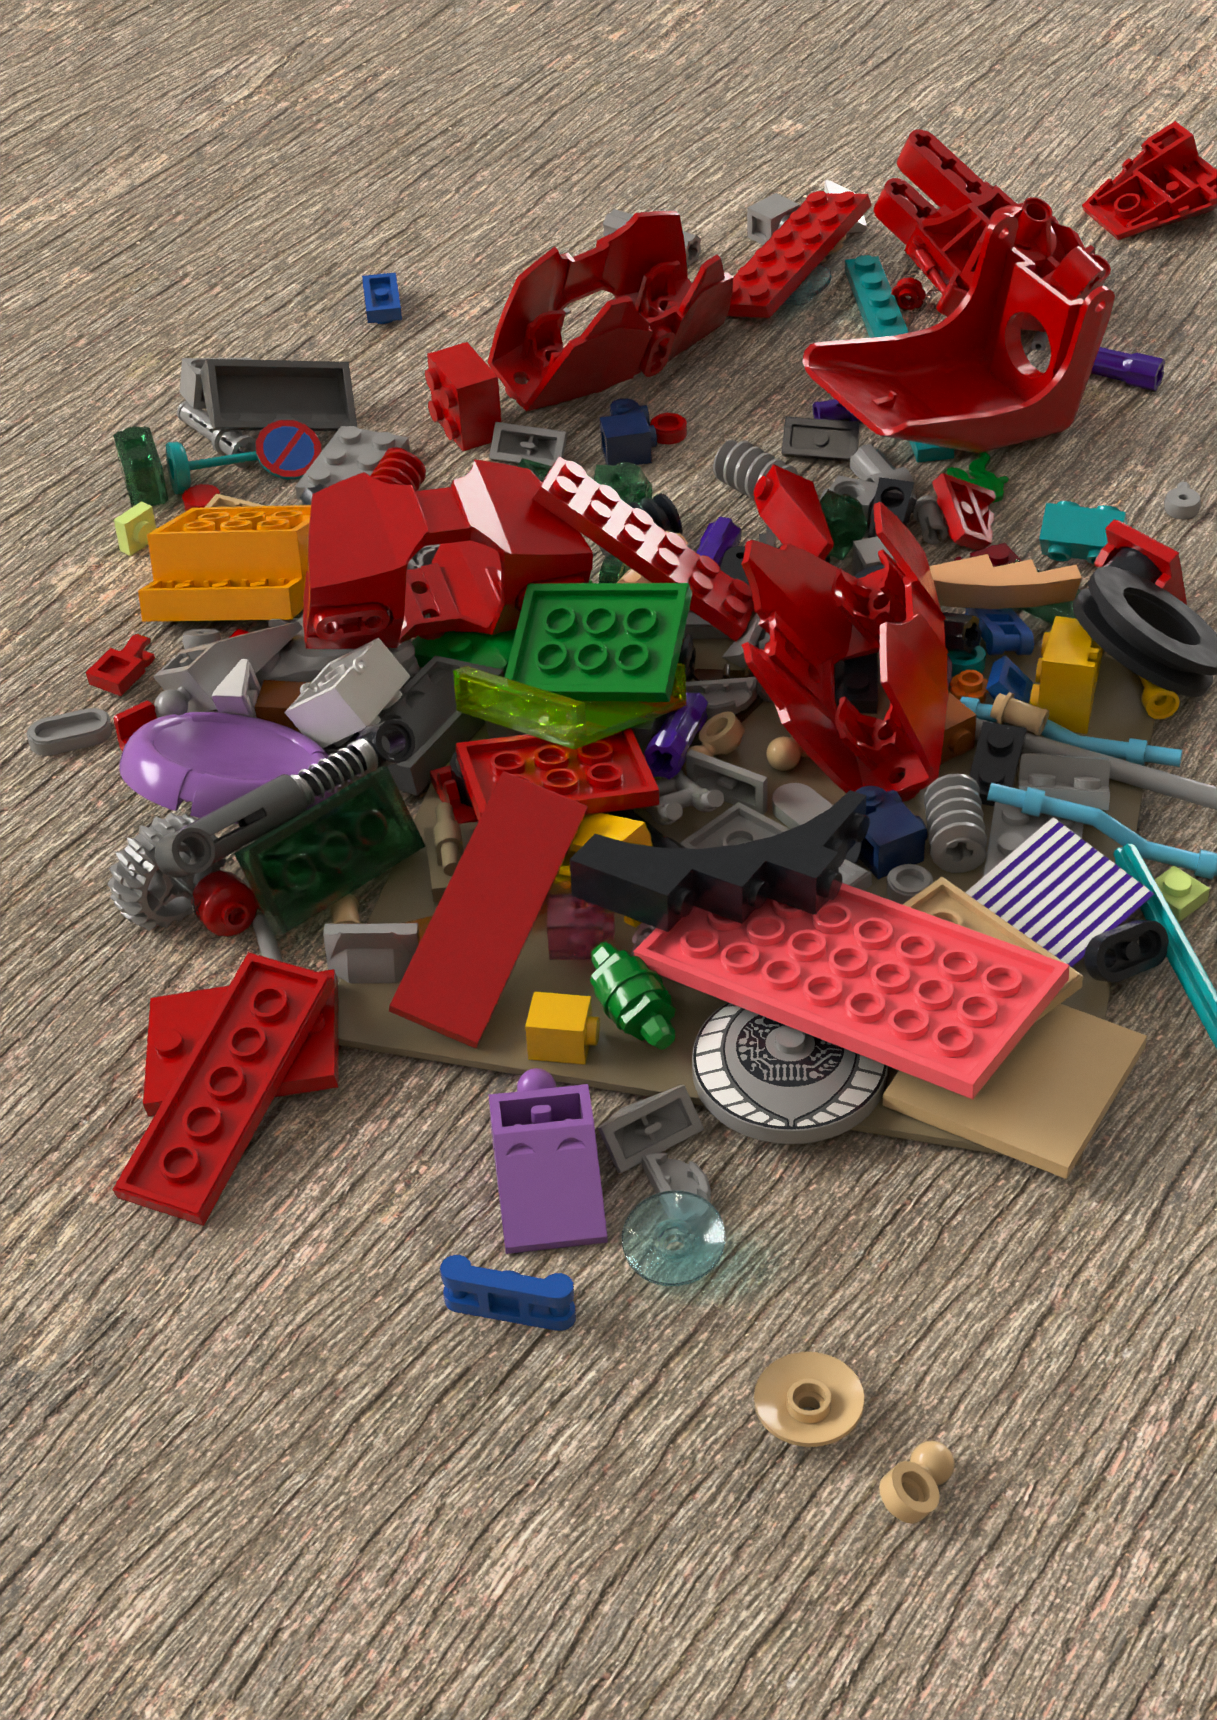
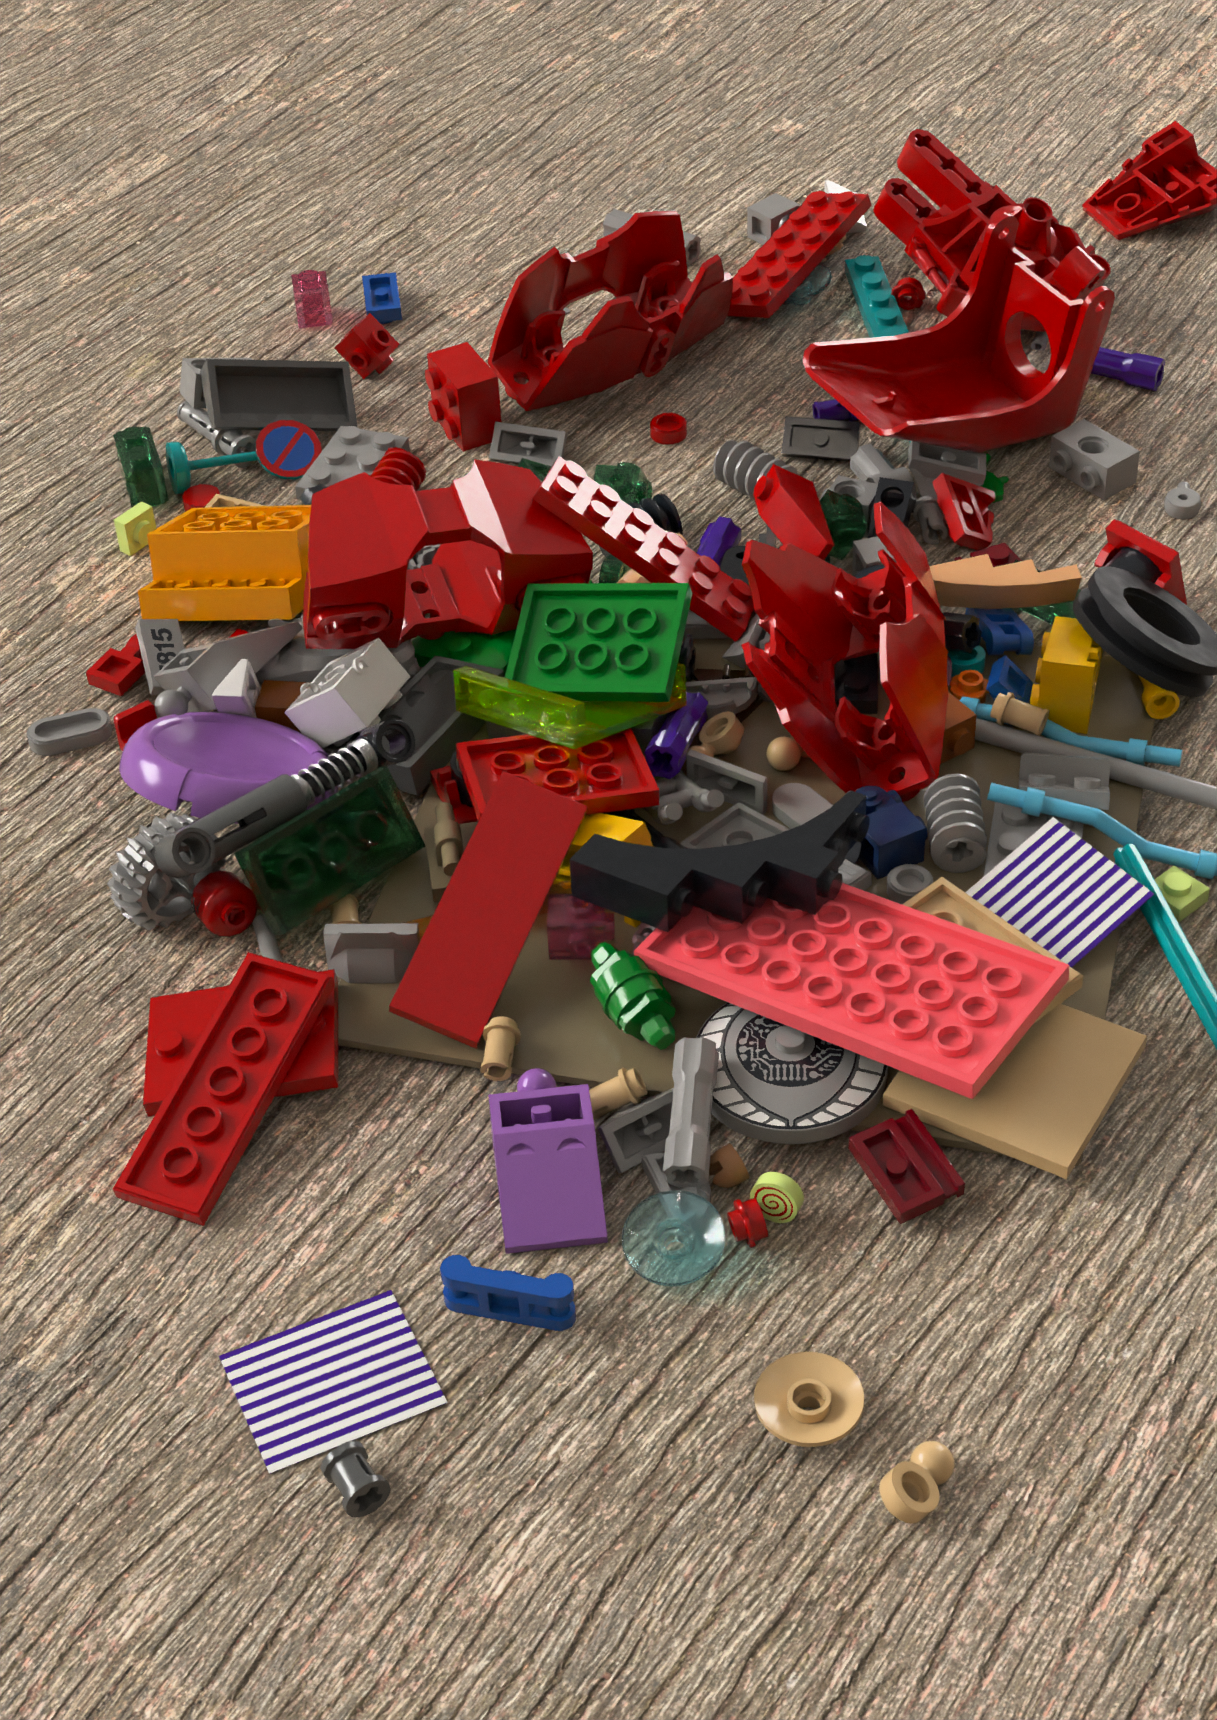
light grey piece [182,629,221,649] -> none
yellow brick [525,992,600,1065] -> none
dark blue brick [600,398,657,469] -> none
black plate [969,721,1026,806] -> none
teal brick [1039,501,1133,565] -> none
black plate [1084,920,1169,982] -> none
none -> light grey tile [135,619,185,695]
none -> sticker [219,1290,448,1474]
none -> clear pink brick [291,270,333,328]
none -> dark grey bush [320,1441,391,1518]
none -> red brick [334,313,399,379]
none -> tan pin [480,1016,521,1081]
none -> tan pin [589,1067,647,1121]
none -> light grey axle [663,1037,719,1188]
none -> medium nougat hinge [709,1143,750,1188]
none -> red plate [727,1198,768,1248]
none -> yellowish green tile [750,1172,804,1223]
none -> dark red plate [848,1109,965,1225]
none -> light grey slope [908,441,986,499]
none -> light grey brick [1049,419,1140,500]

